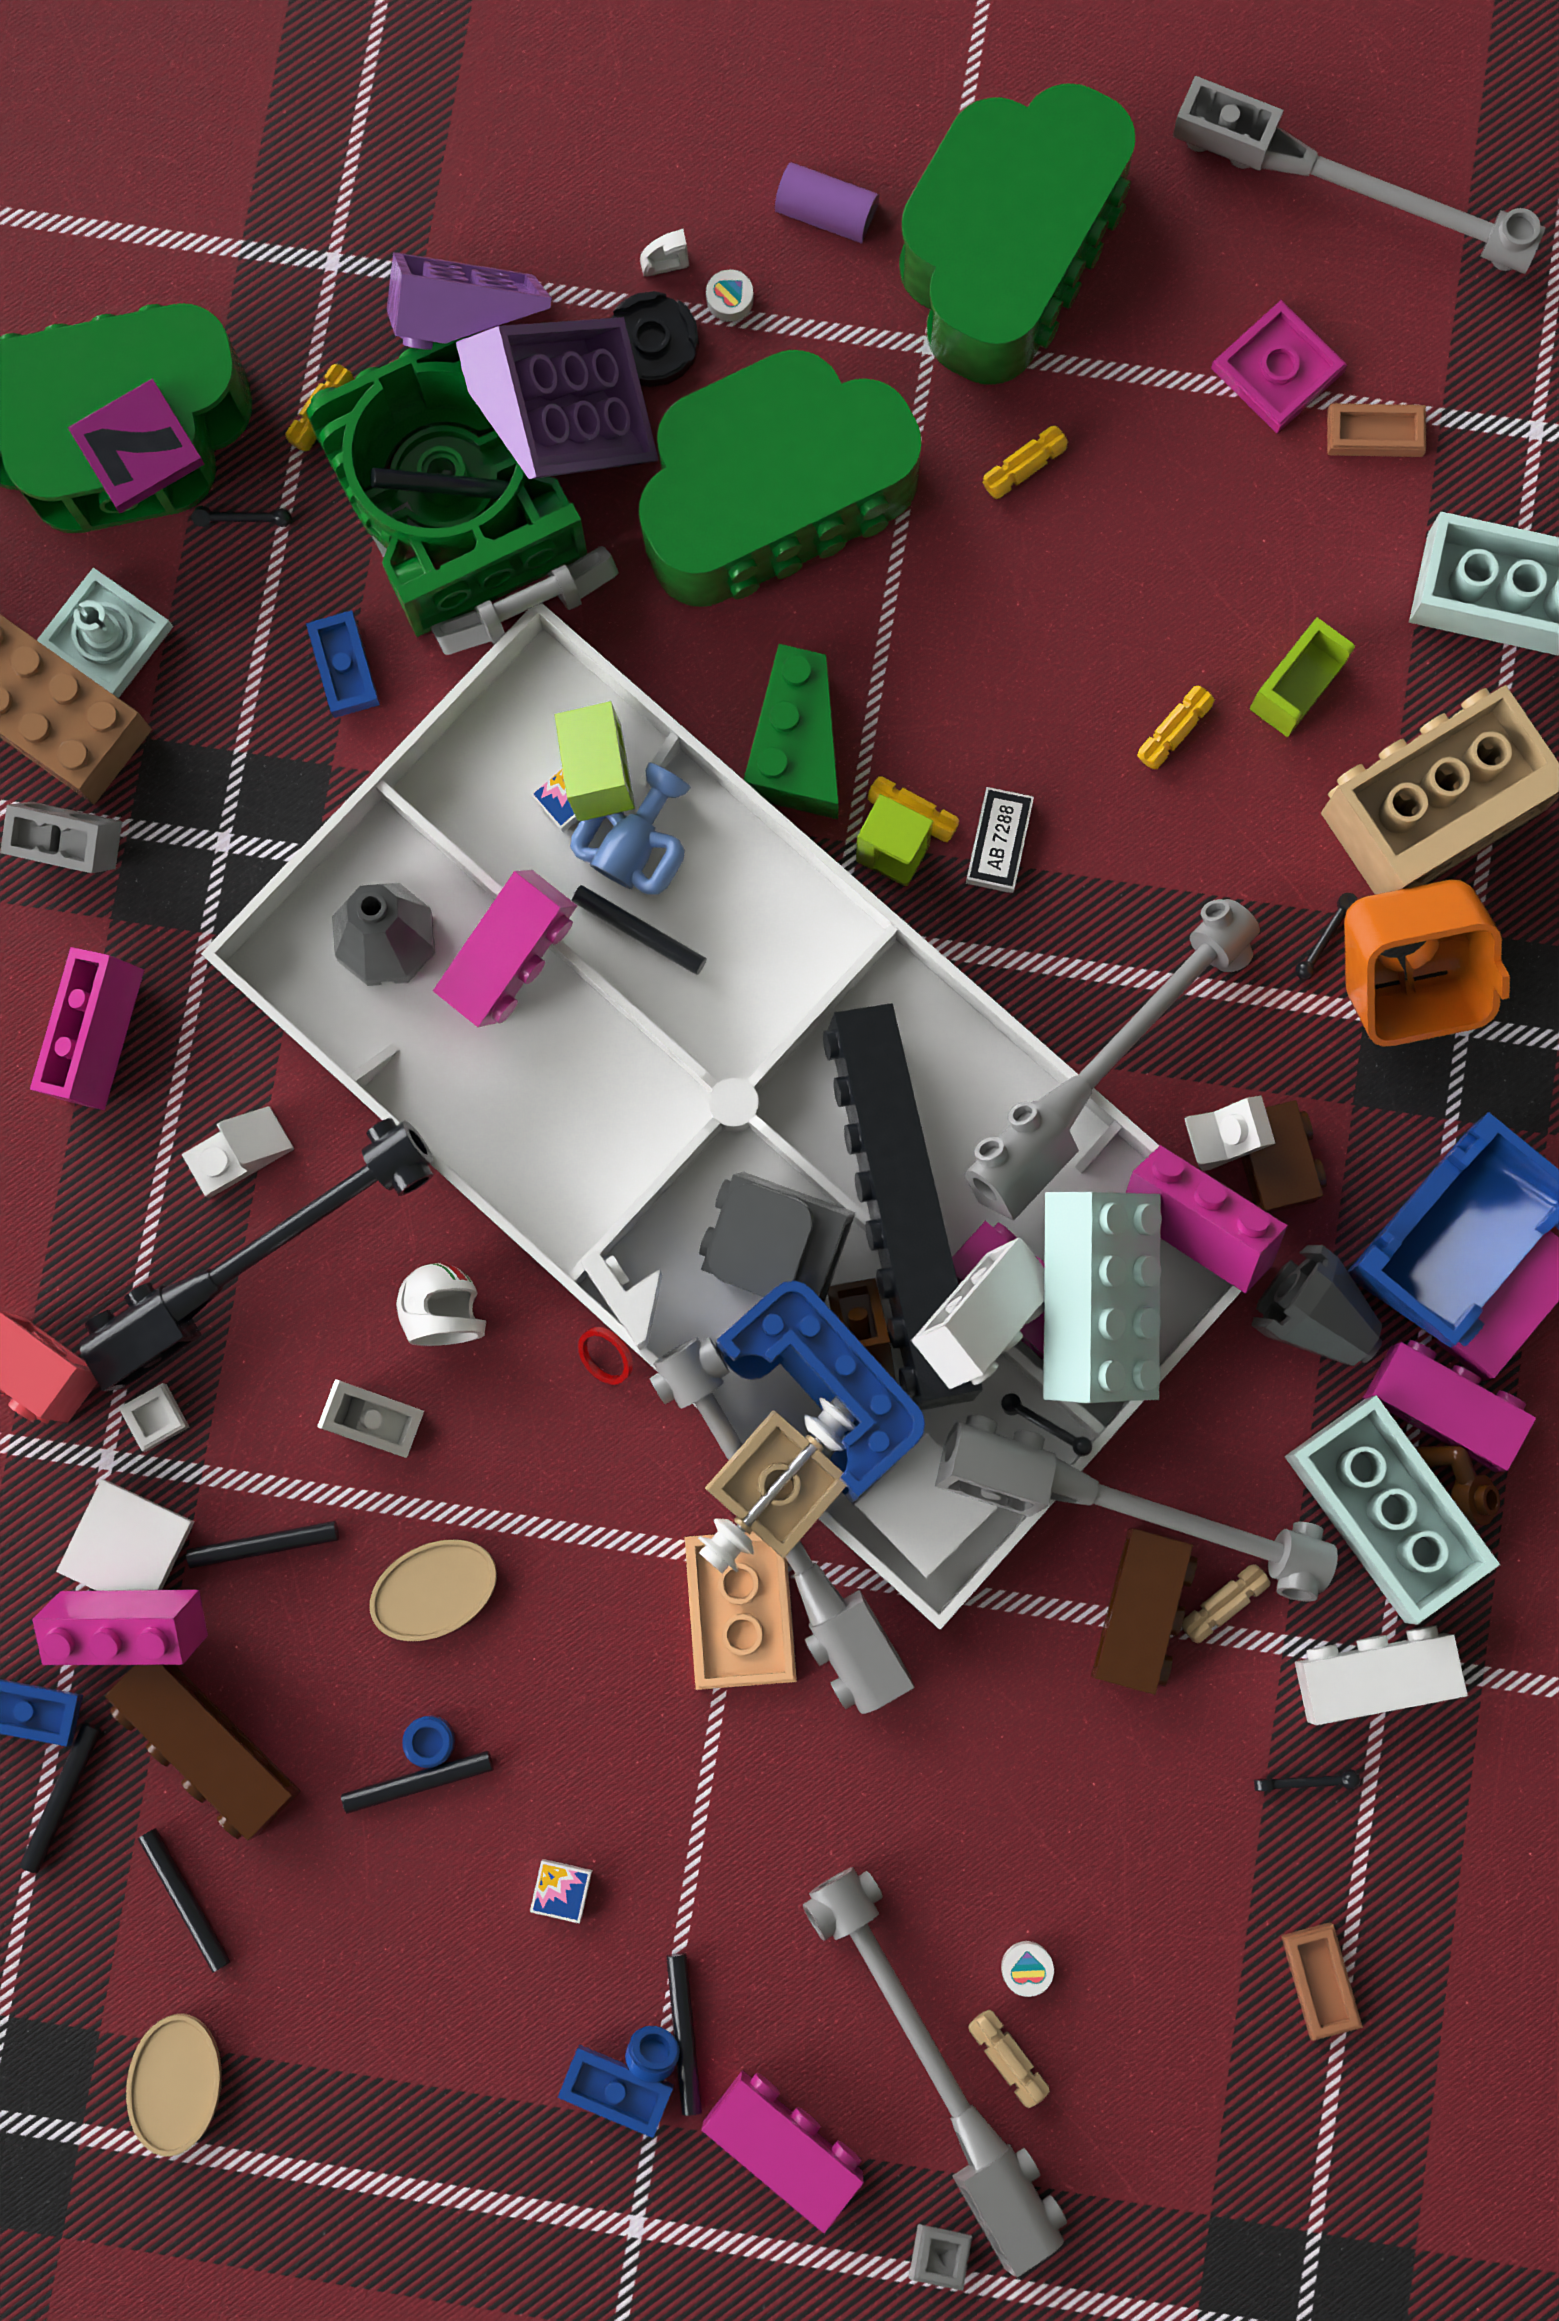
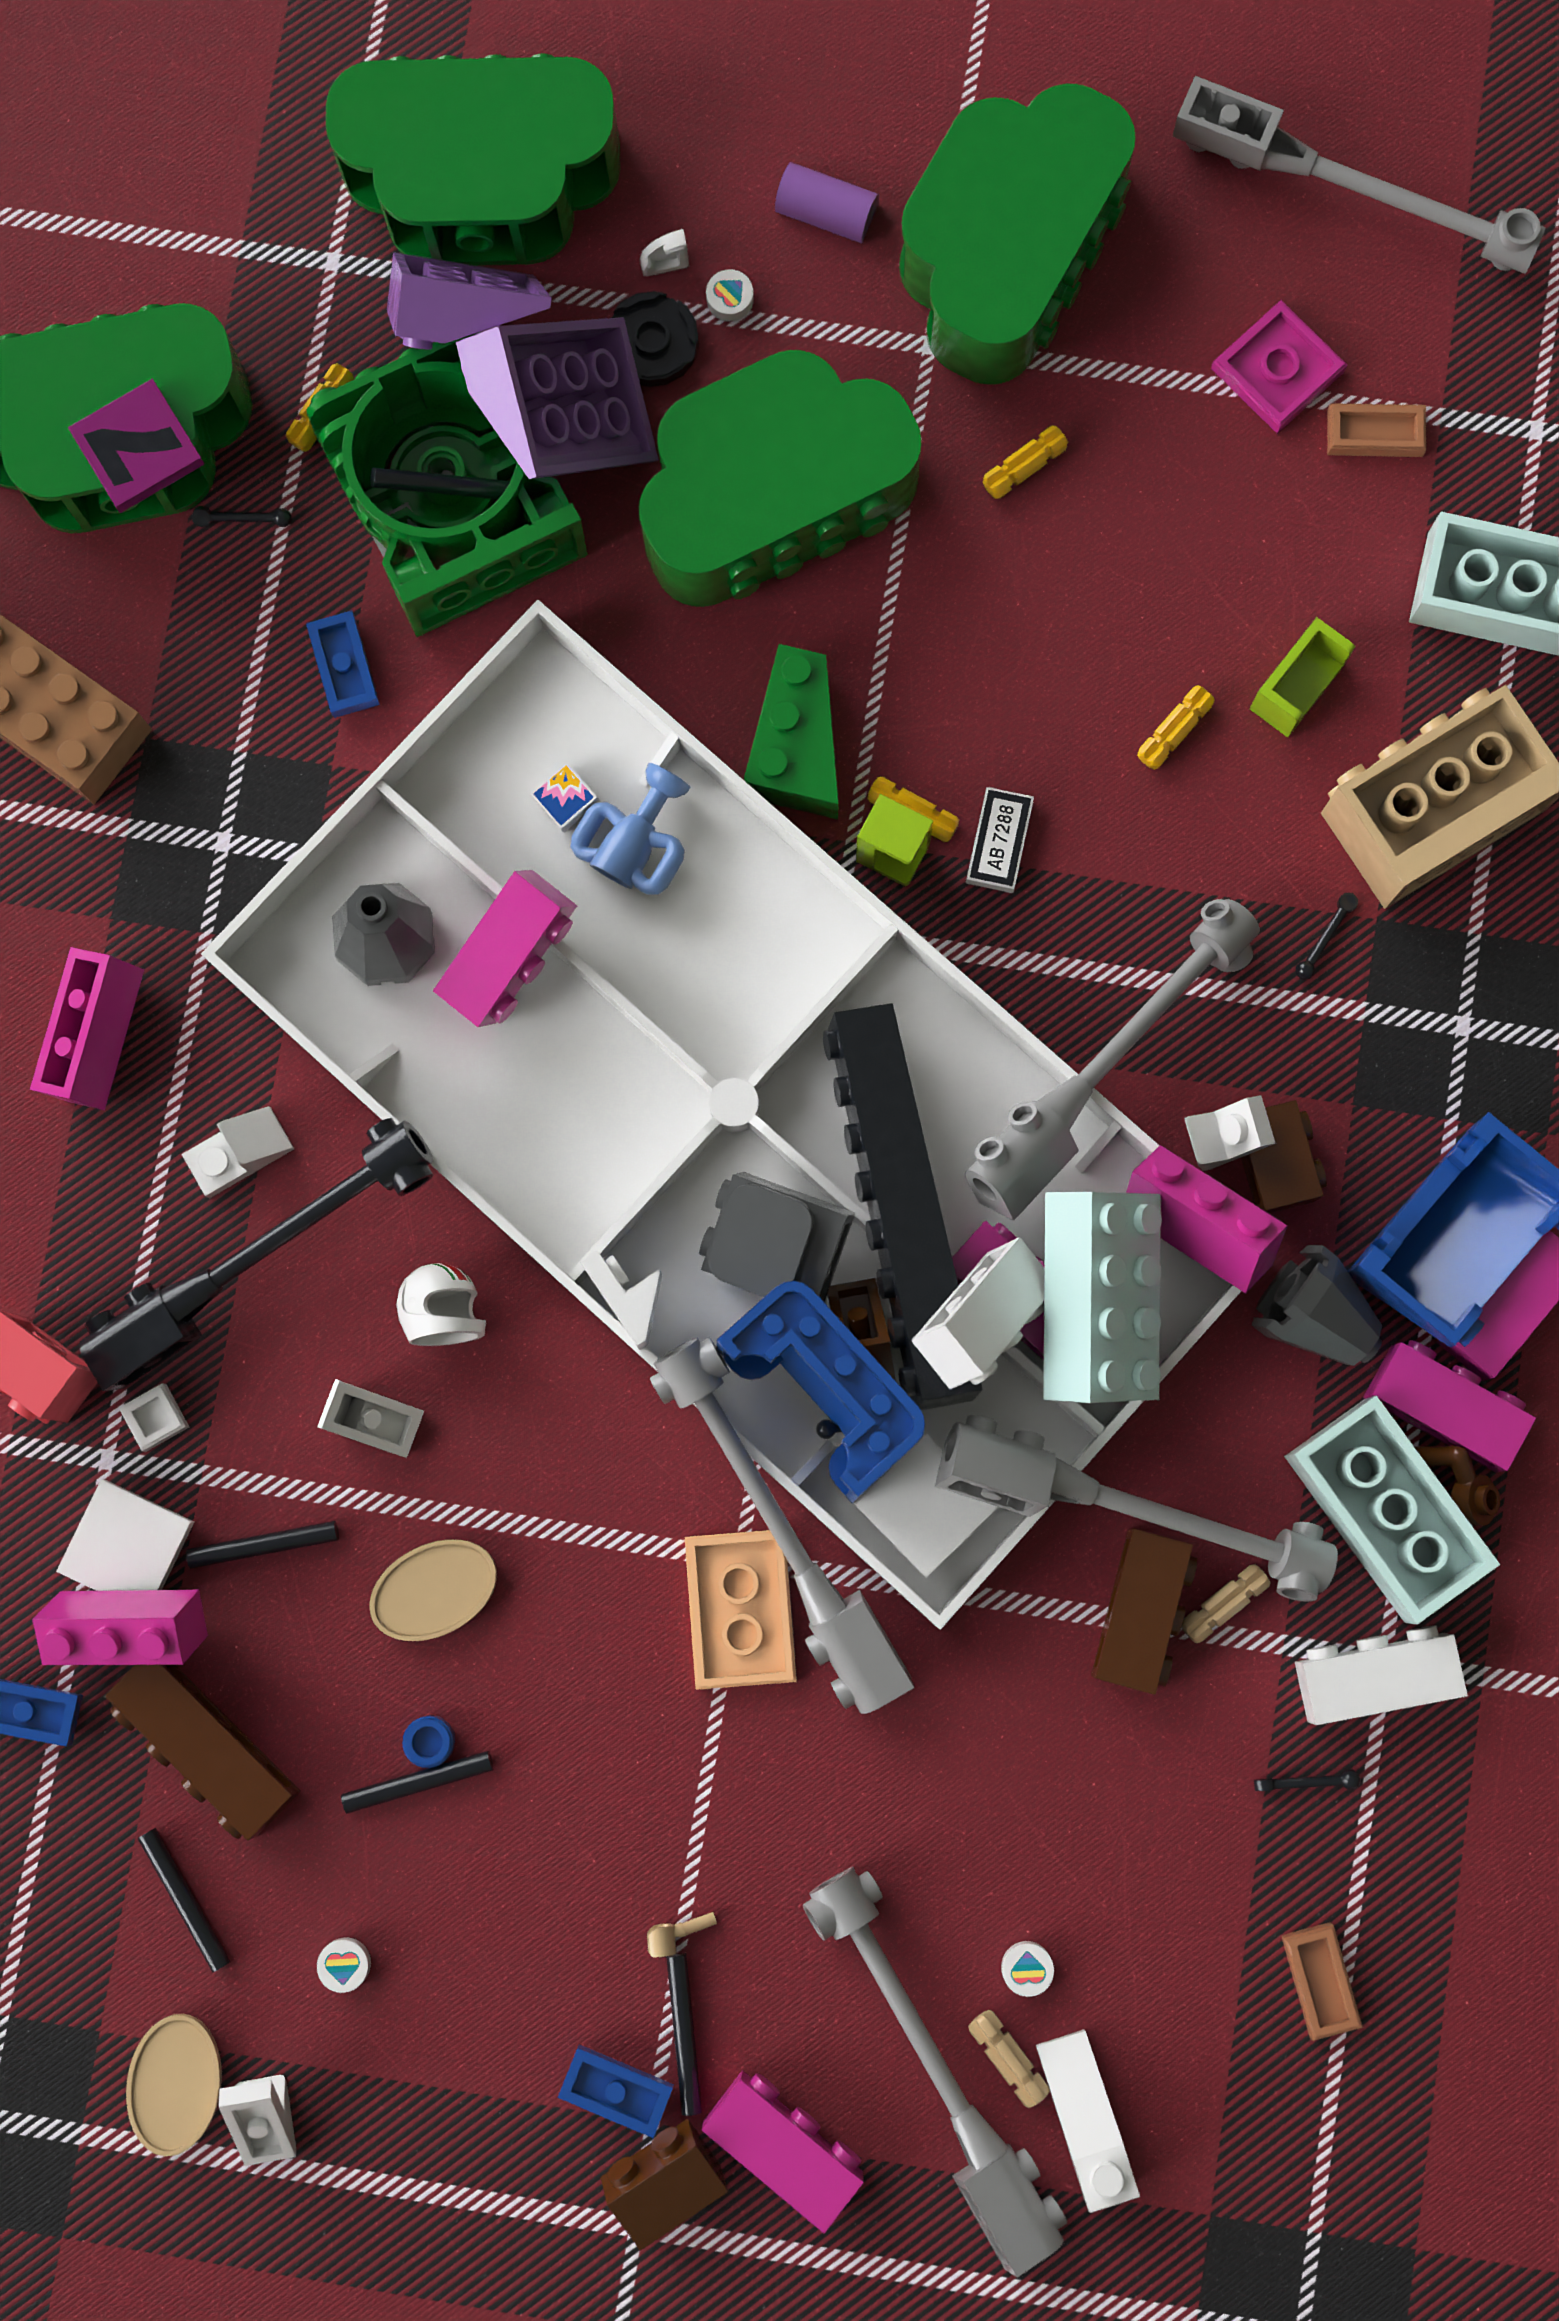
light grey brick [0,802,122,873] -> none
black bar [19,1722,102,1873] -> none
light aqua plate [37,567,173,698] -> none
light grey bar [431,546,619,655] -> none
tile [530,1859,592,1924] -> none
lime panel [554,701,635,821] -> none
black bar [572,885,707,975] -> none
red piece [578,1327,633,1385] -> none
blue tile [625,2026,680,2082] -> none
tan plate [698,1396,856,1573] -> none
light grey tile [909,2224,972,2291] -> none
black hinge [1001,1393,1092,1457] -> none
orange piece [1344,880,1510,1047] -> none
none -> white slope [219,2075,296,2166]
none -> white tile [317,1937,371,1993]
none -> green brick [326,53,620,266]
none -> reddish brown brick [600,2119,729,2251]
none -> tan hand [647,1912,717,1957]
none -> white slope [1036,2029,1140,2213]

